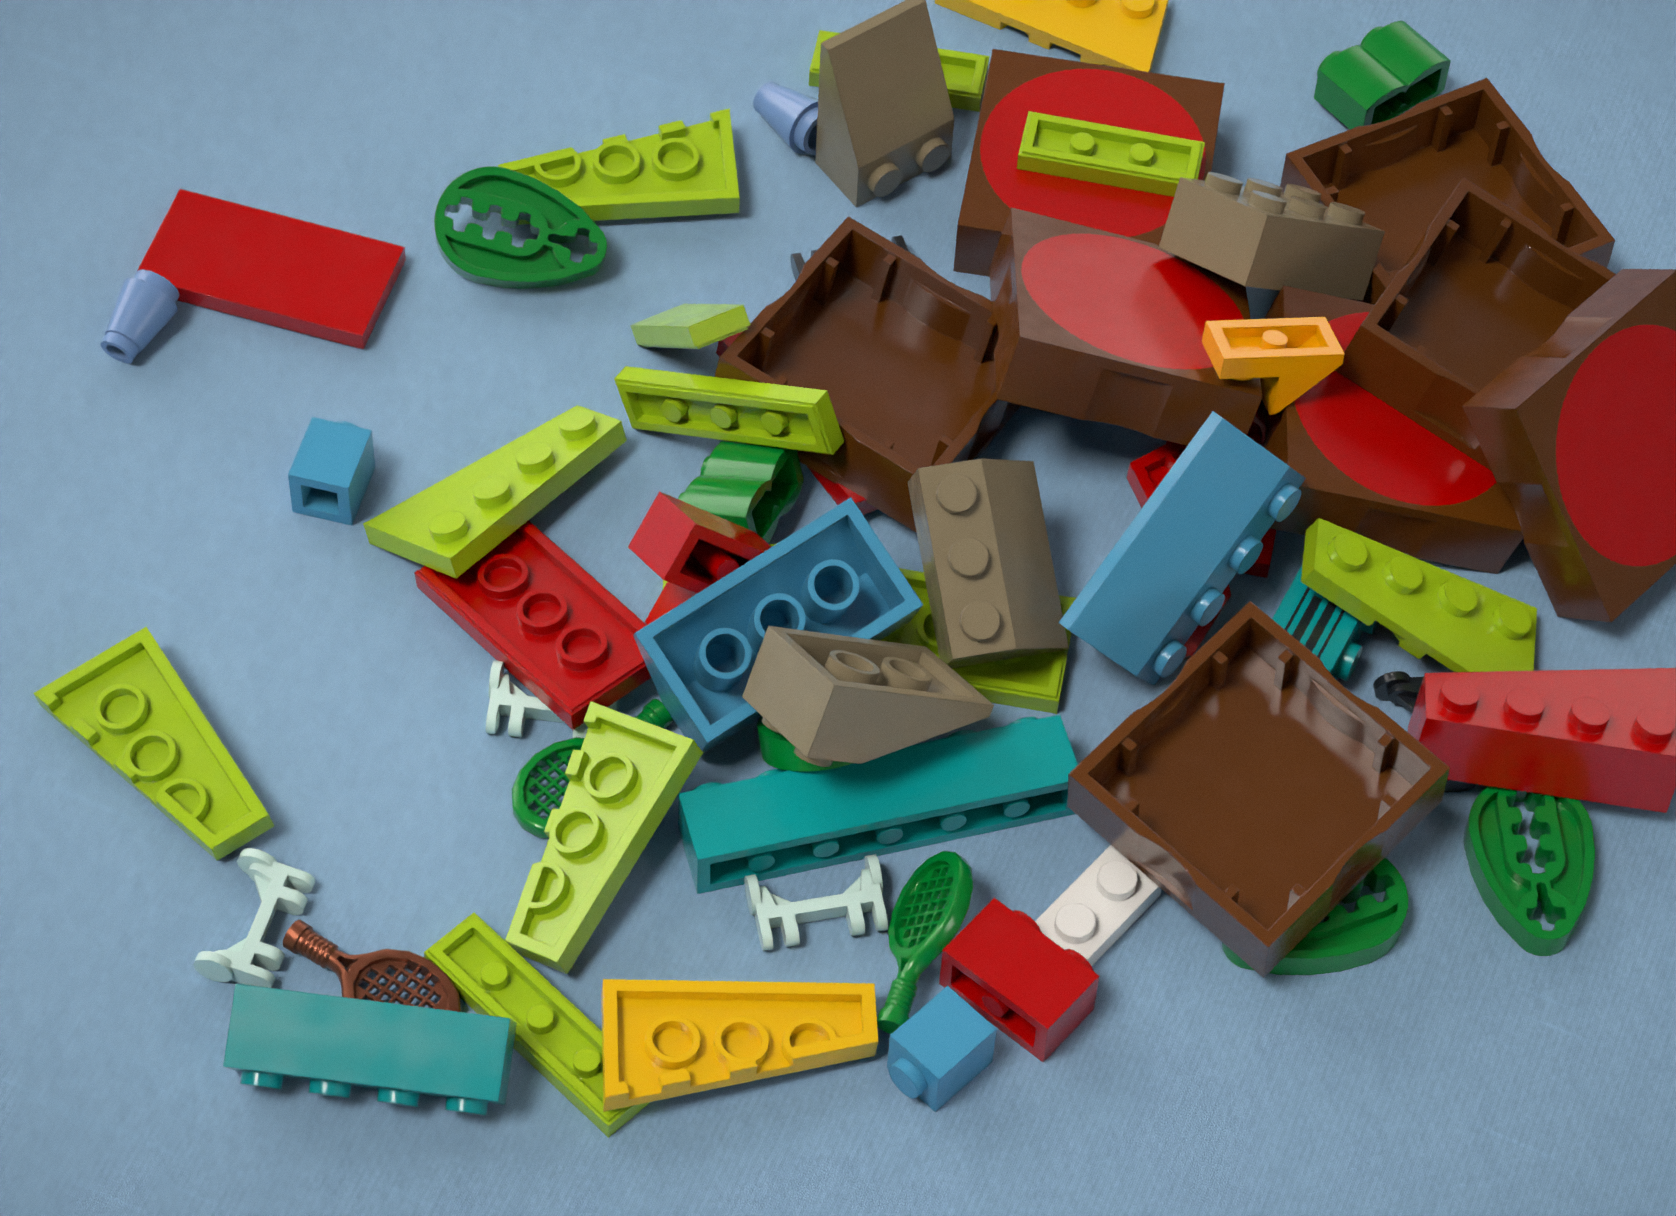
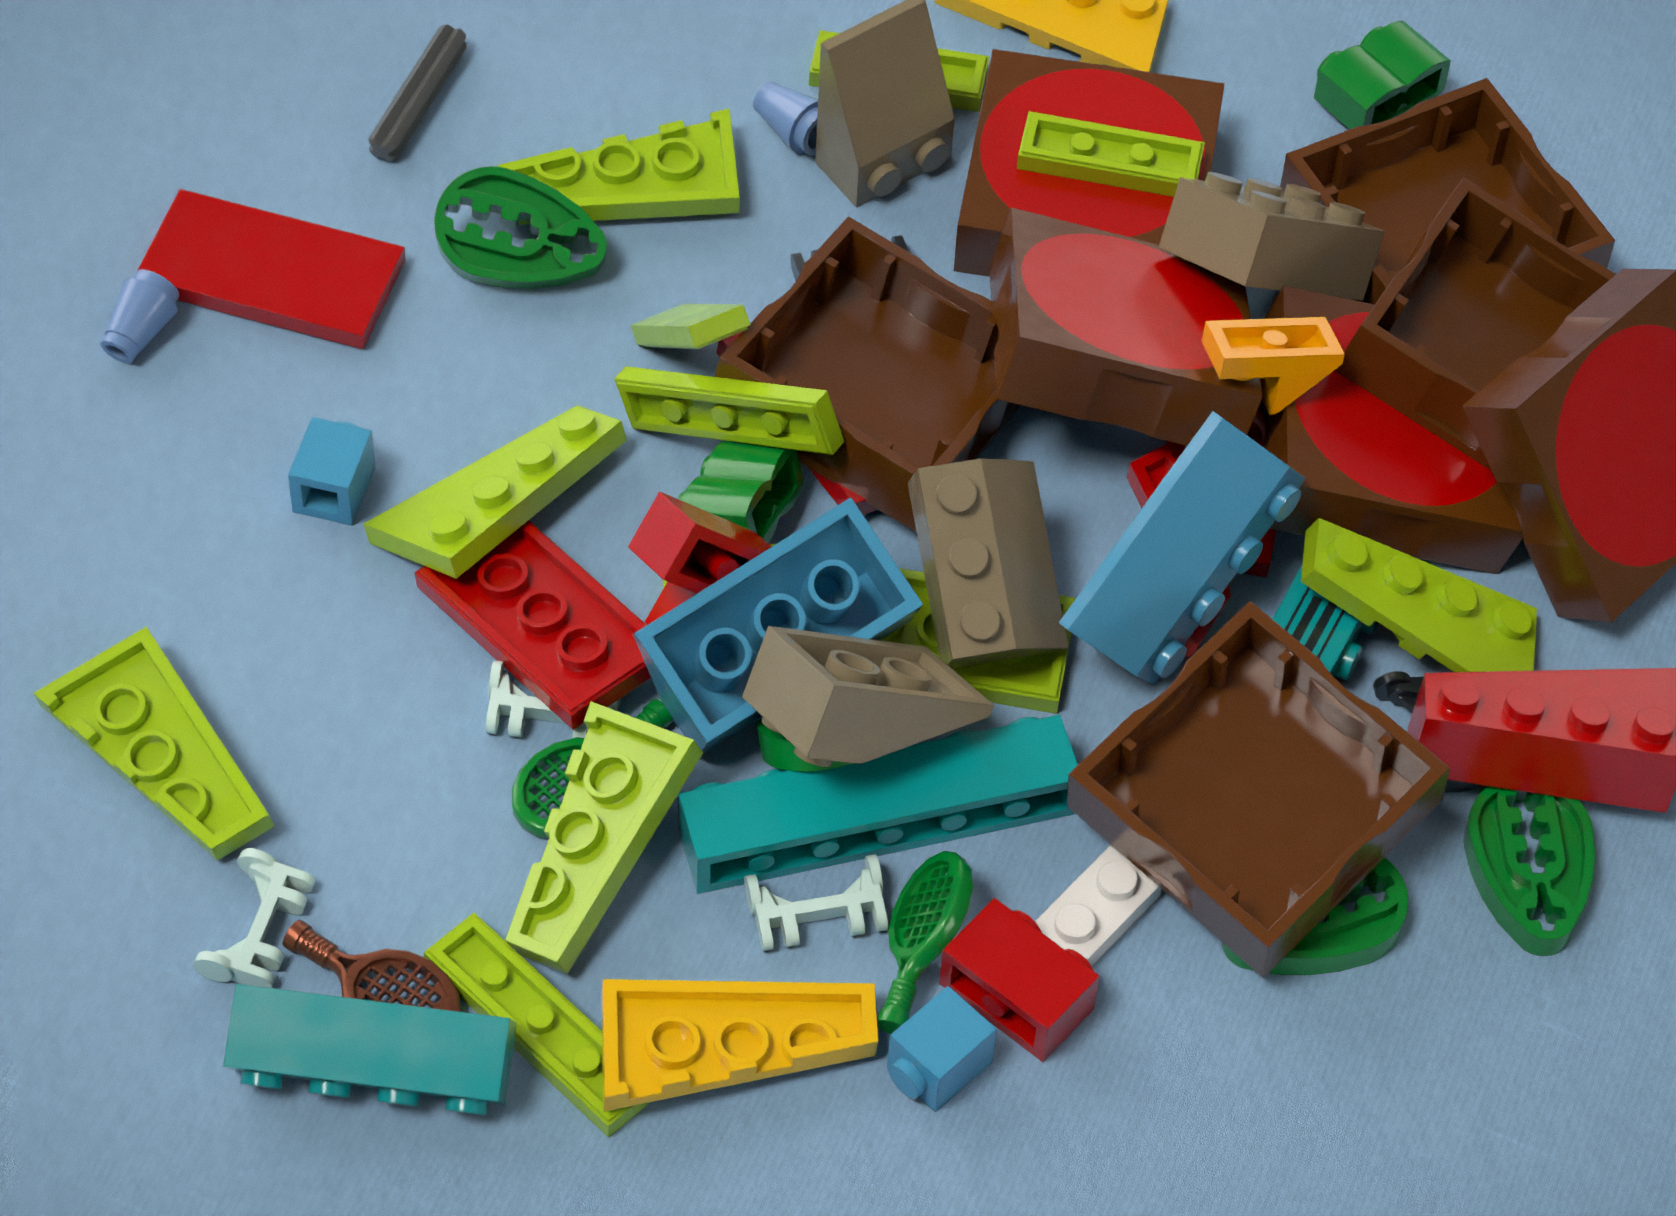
none -> dark grey axle [368,24,467,162]

